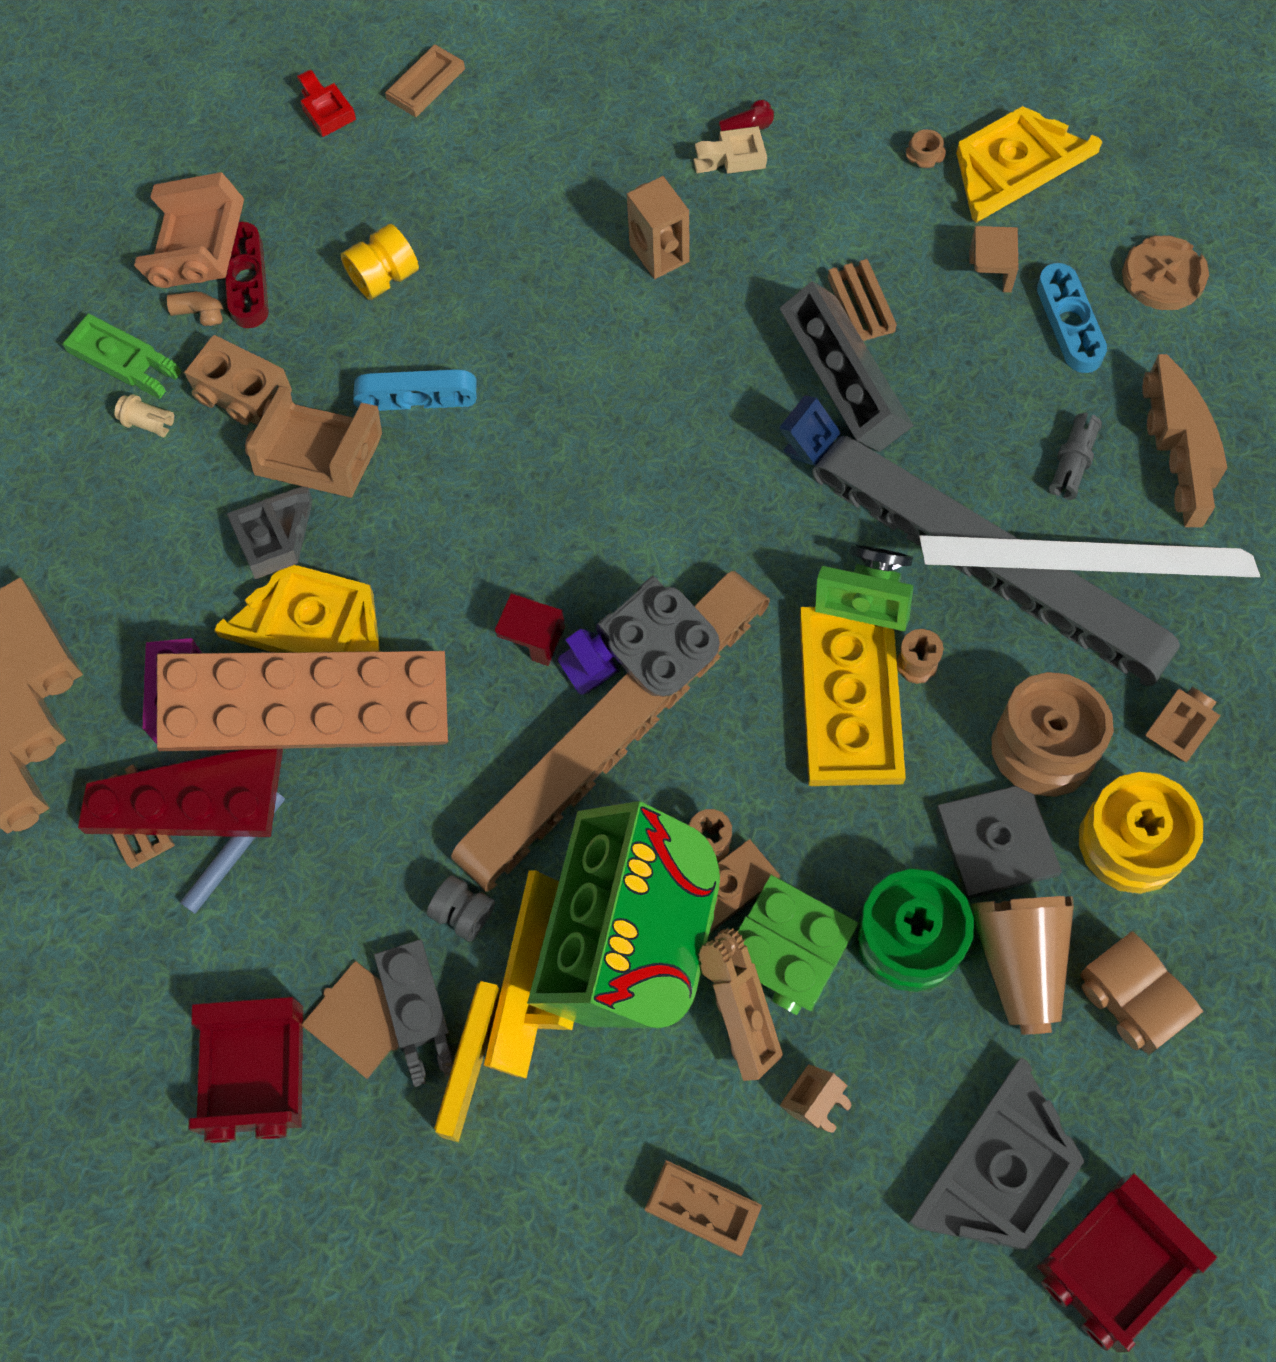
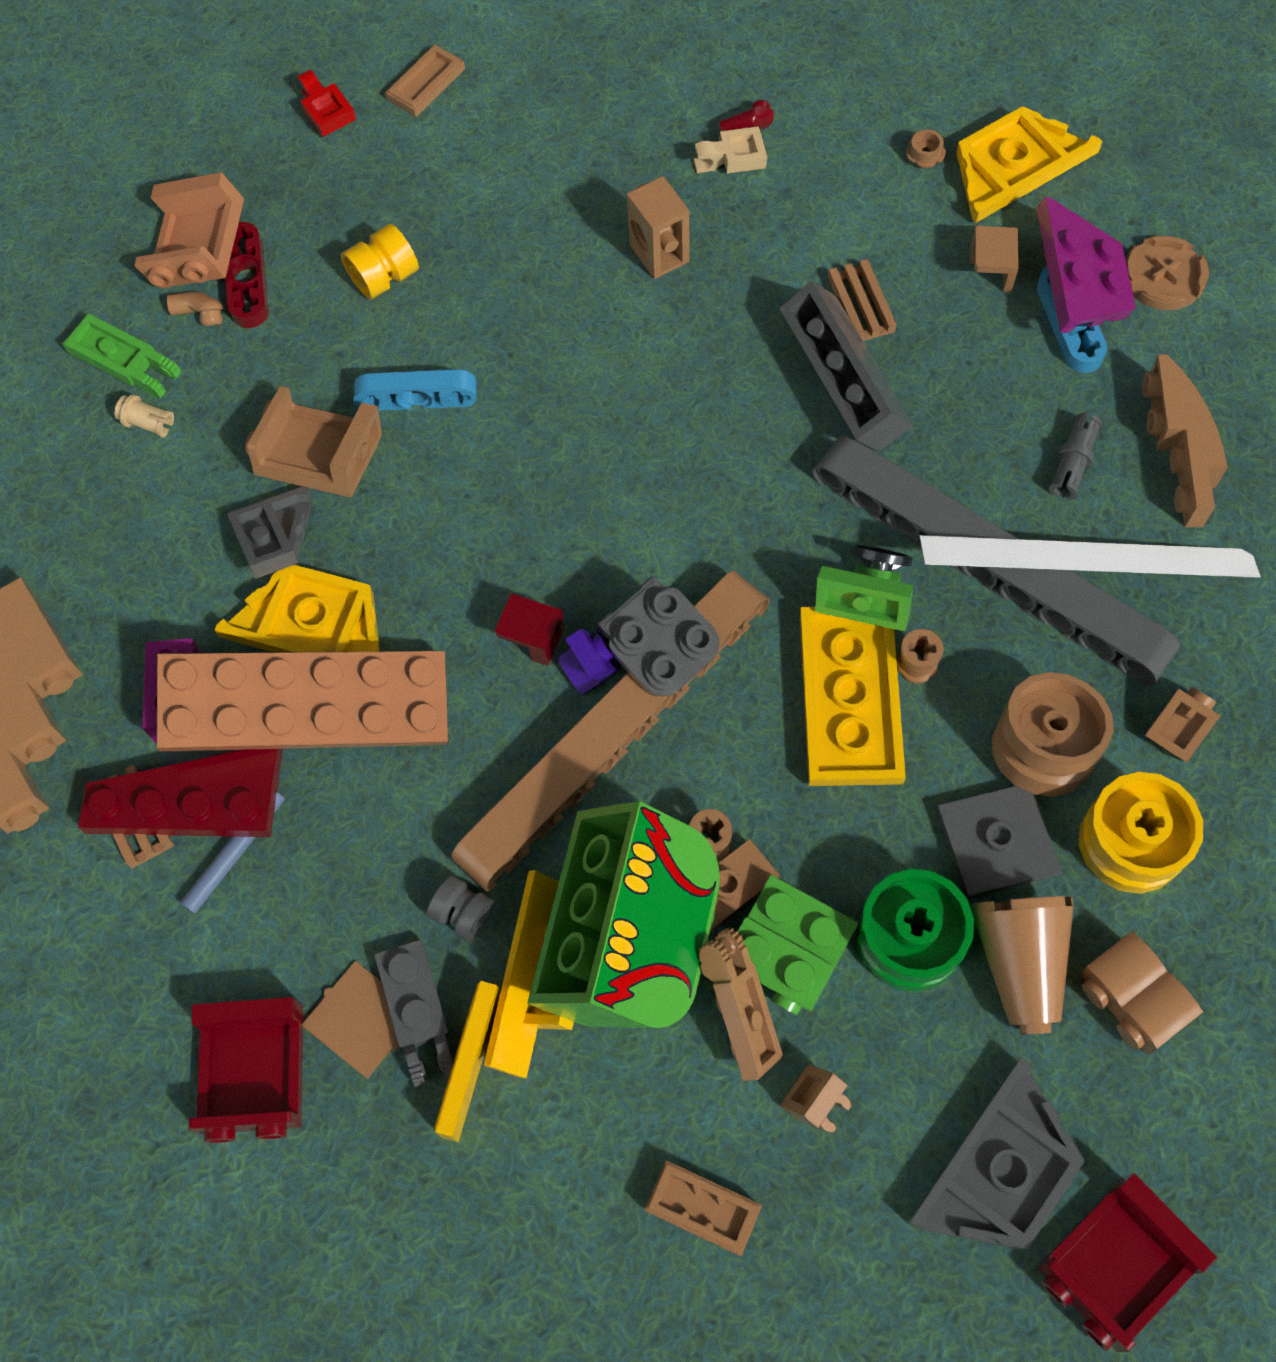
medium nougat brick [184,335,292,425] -> none
dark blue bracket [779,395,841,466] -> none
none -> magenta wing [1036,196,1136,333]

